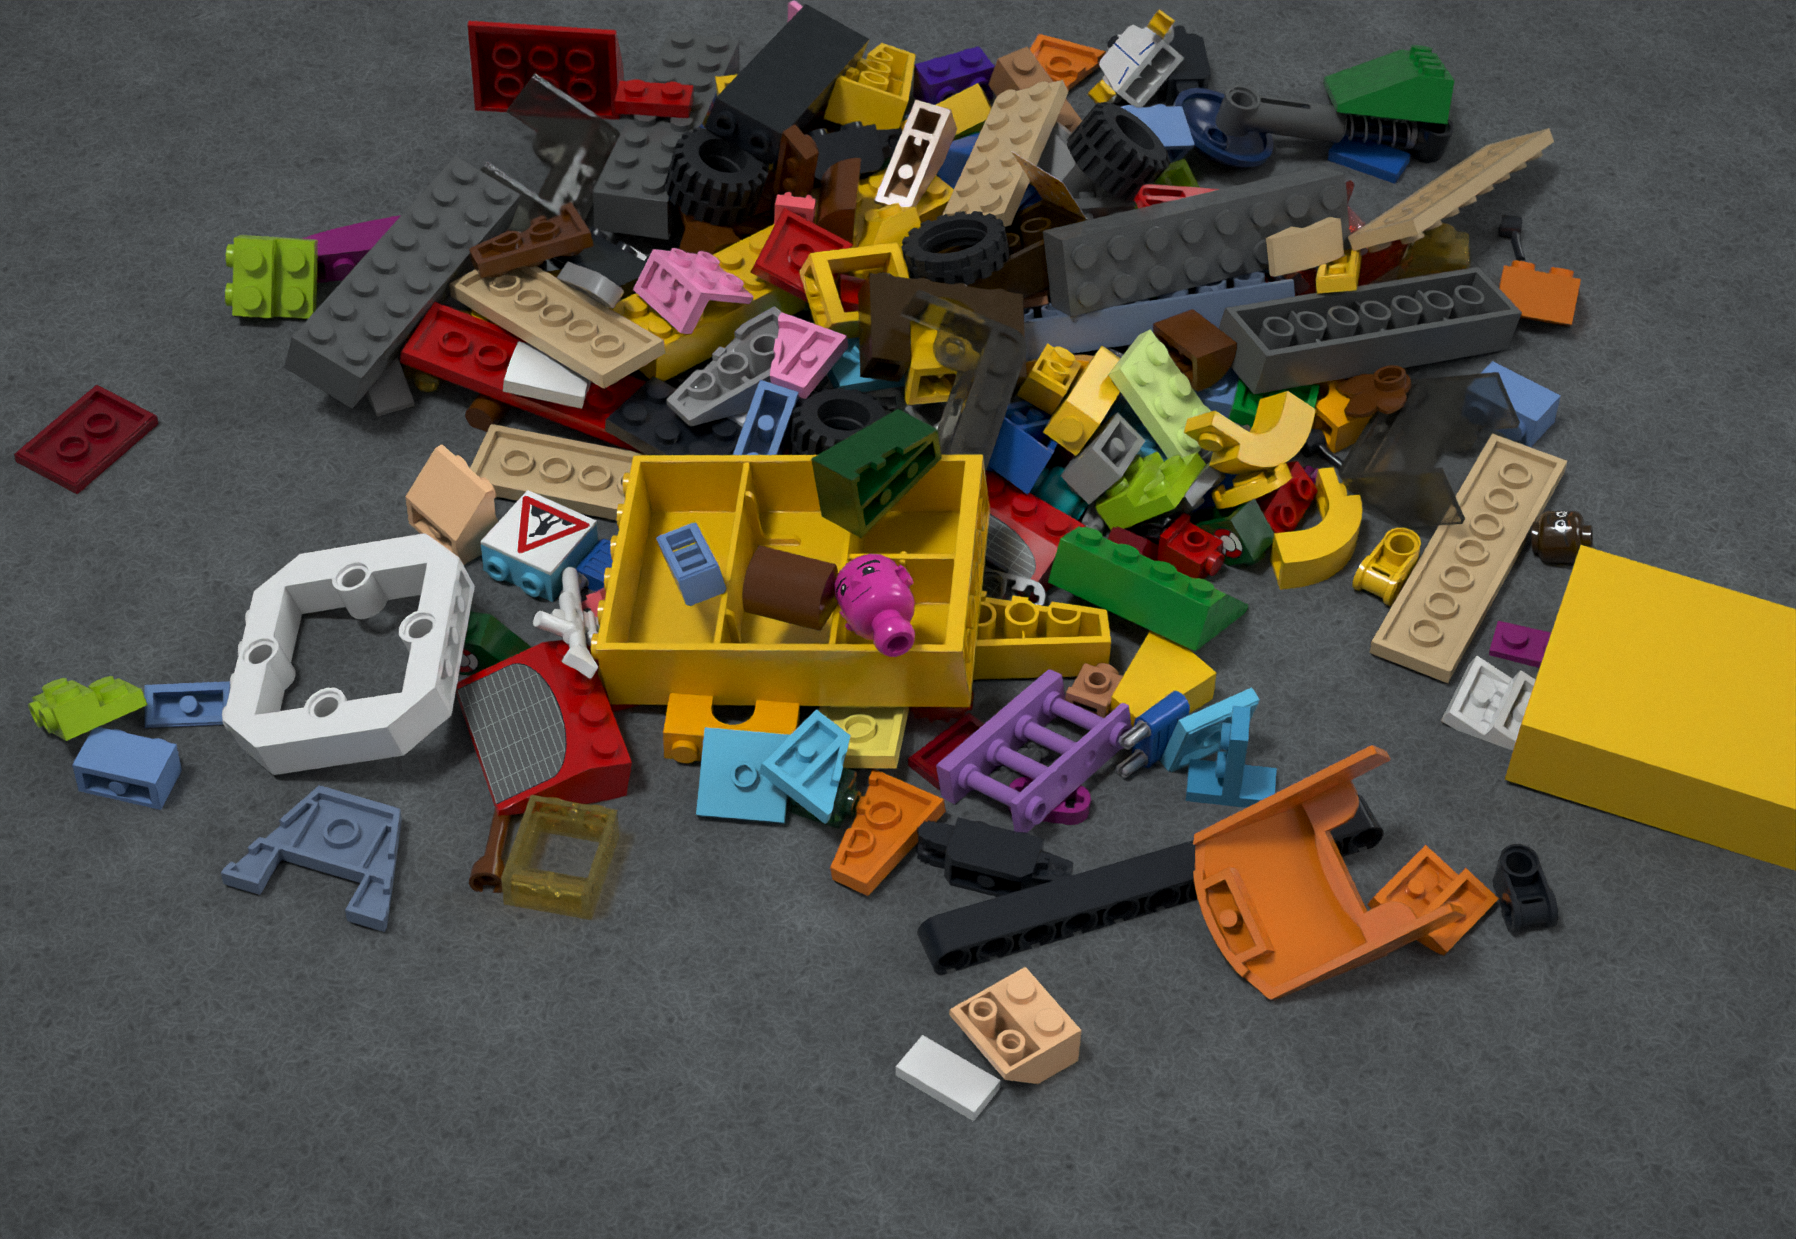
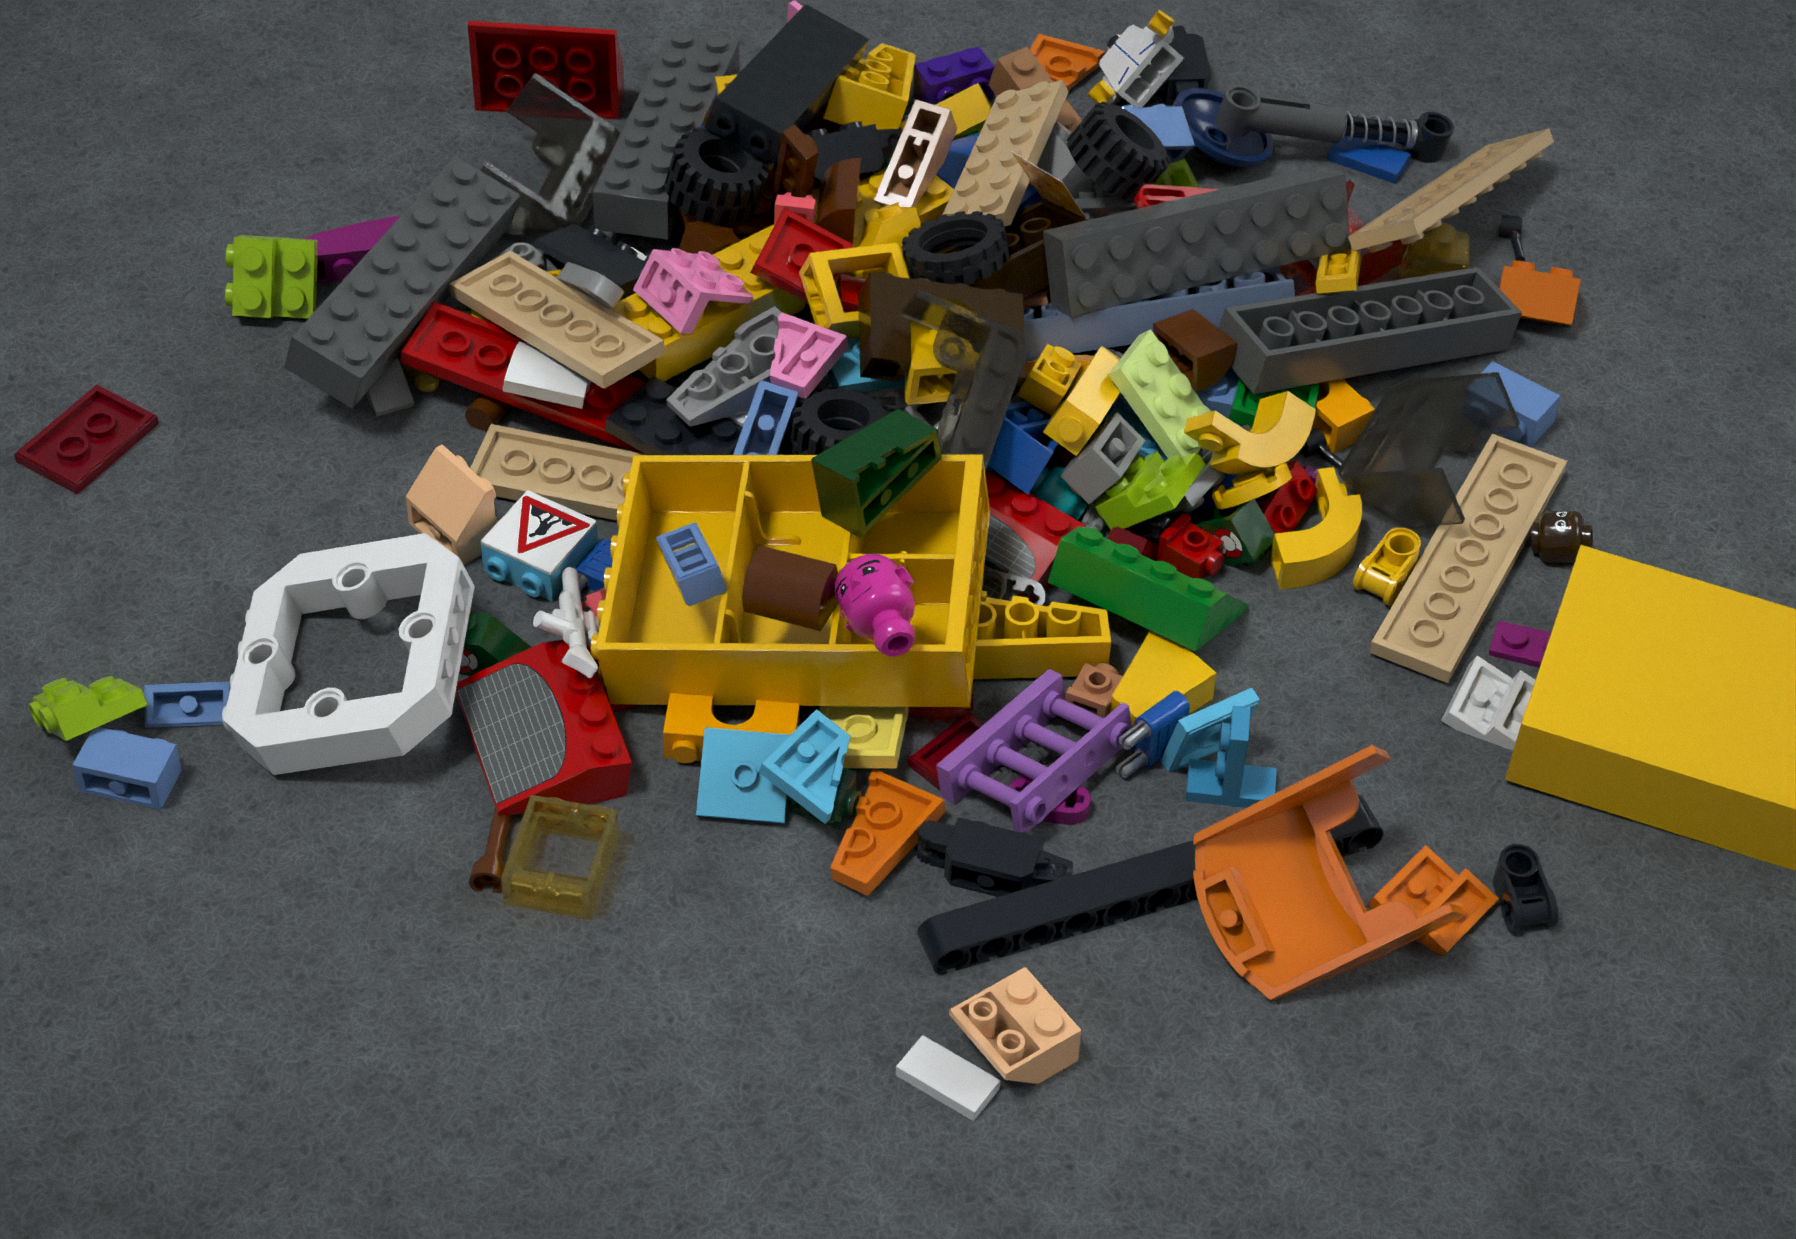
sand blue wing [221,785,402,932] -> none
reddish brown wing [469,202,594,278] -> none
red plate [614,79,694,118] -> none
tan slope [1266,217,1344,276] -> none
green slope [1323,45,1454,124] -> none
reddish brown plate [1336,365,1411,418] -> none

